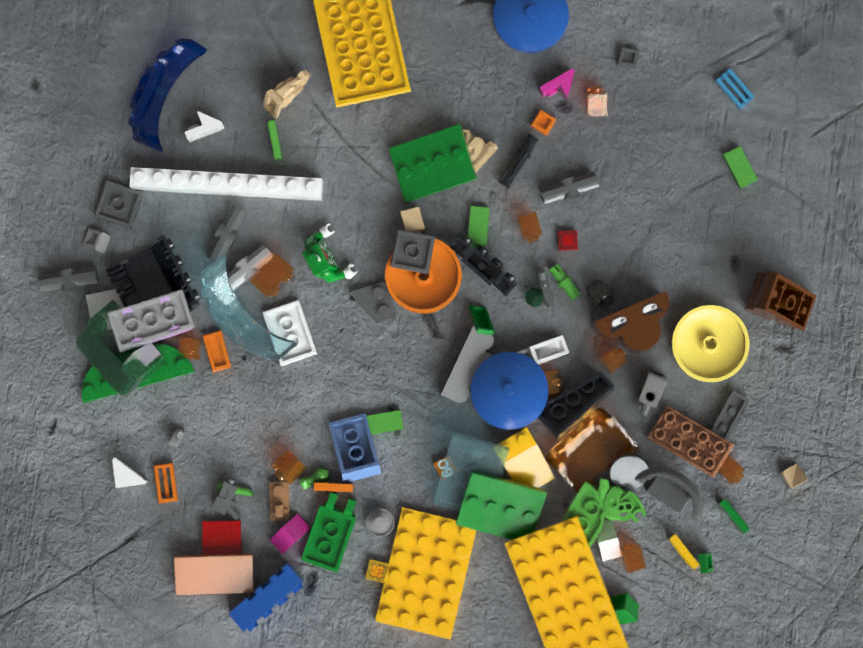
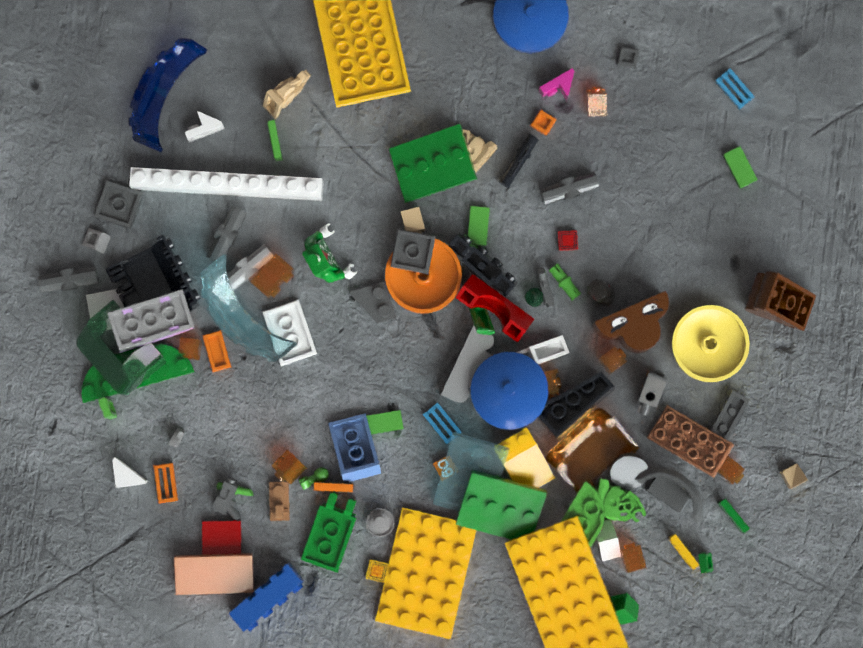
dark pink slope [270,514,311,554] -> none
clear orange brick [517,212,543,243] -> none
none -> bright green tile [98,397,117,420]
none -> dark azure tile [423,403,462,444]
none -> red arch [455,274,534,343]

